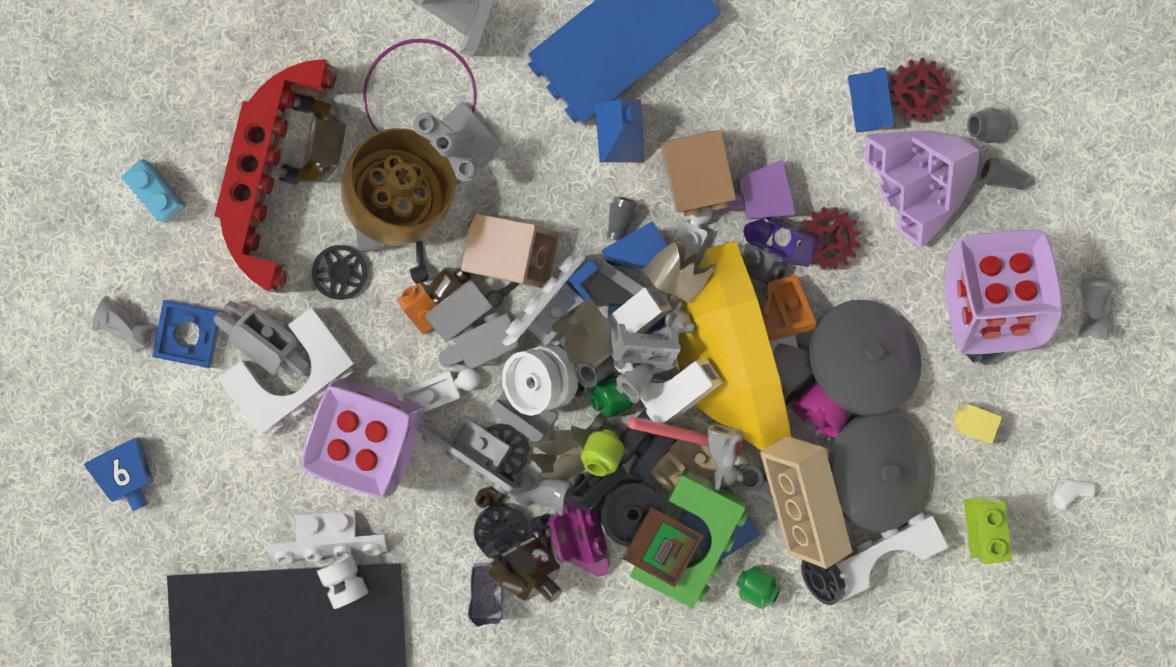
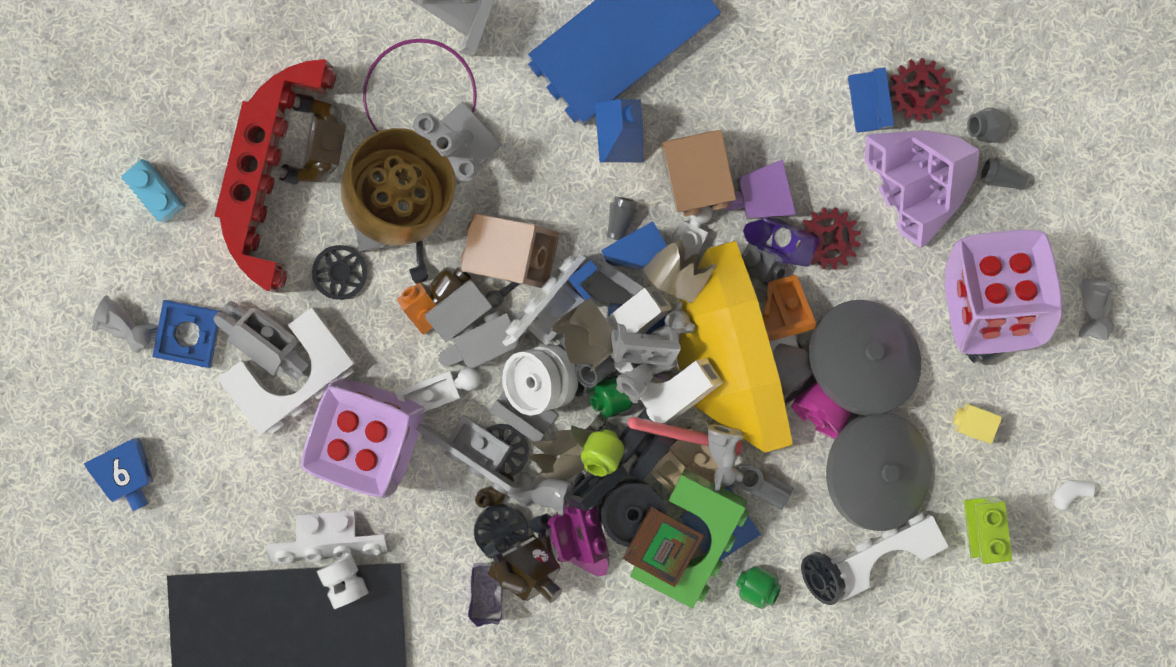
tan brick [760,436,852,569] -> none

